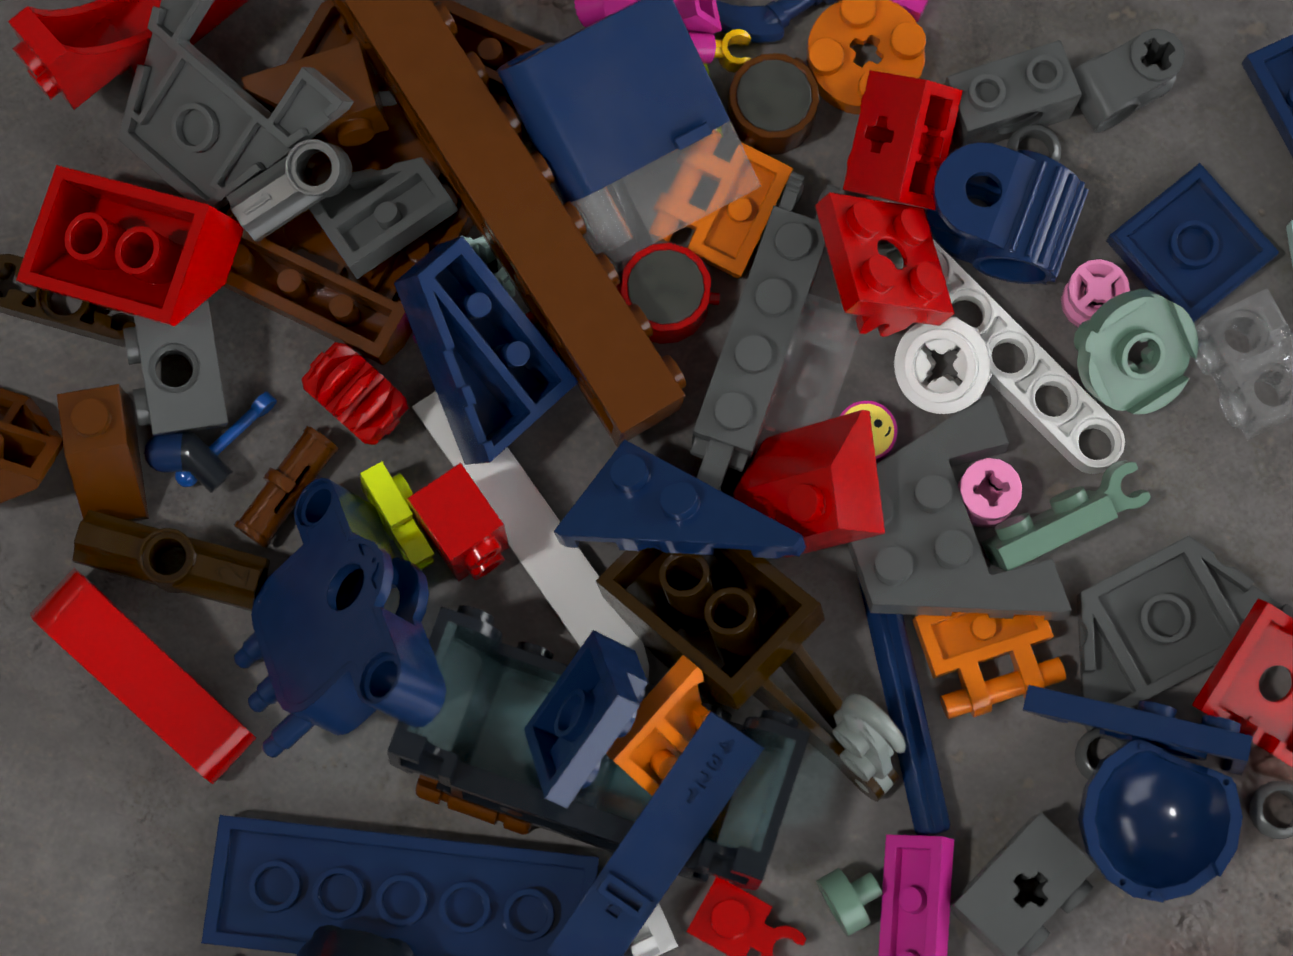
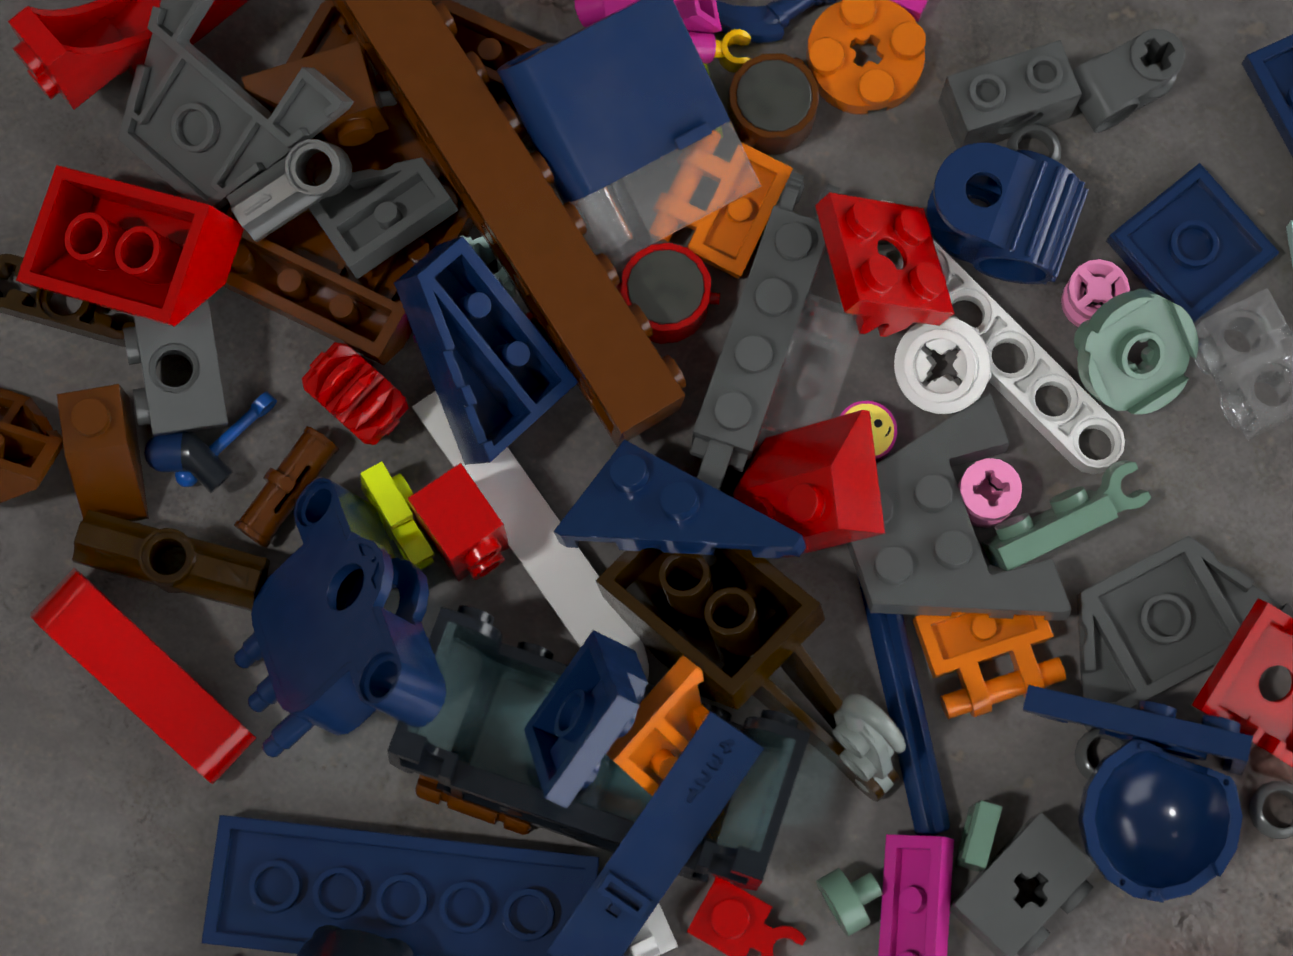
red brick [843,70,963,210] -> none
none -> sand green tile [954,800,1003,872]

